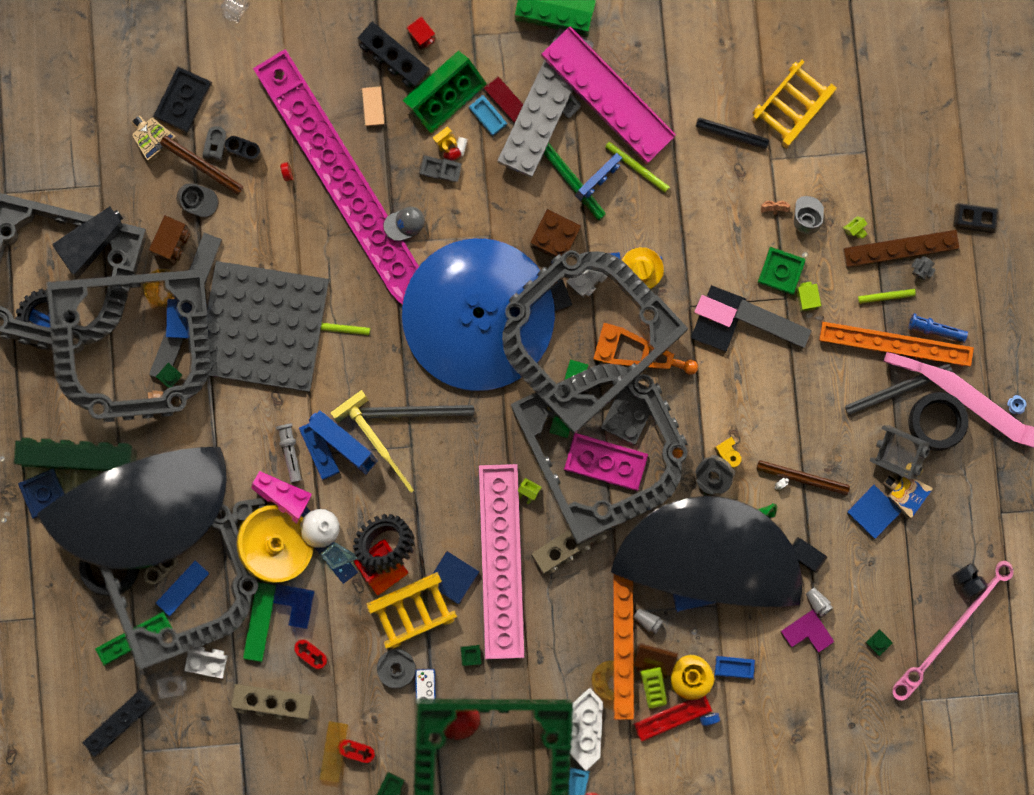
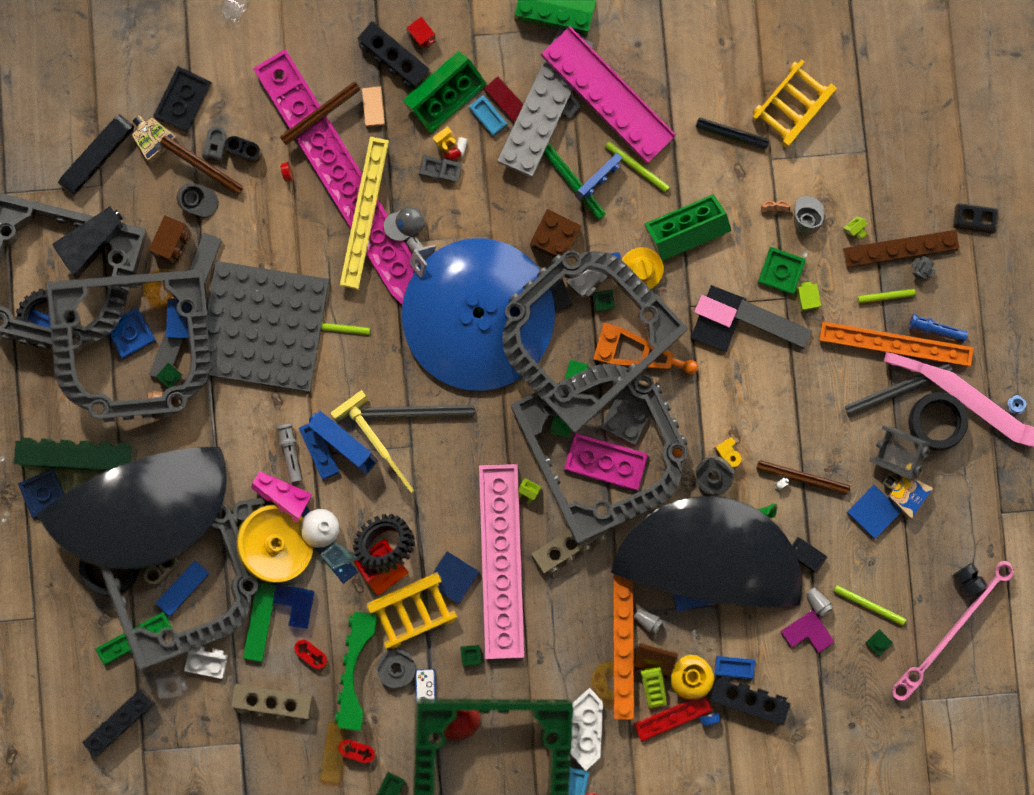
none -> black beam [58,114,134,196]
none -> blue tile [109,307,156,359]
none -> reddish brown axle [280,82,360,145]
none -> green arch [335,611,378,731]
none -> light yellow tile [340,137,389,290]
none -> light grey bracket [407,237,436,278]
none -> dark green plate [593,289,615,312]
none -> green slope [644,194,732,261]
none -> black brick [709,676,791,725]
none -> lime bar [833,585,906,626]

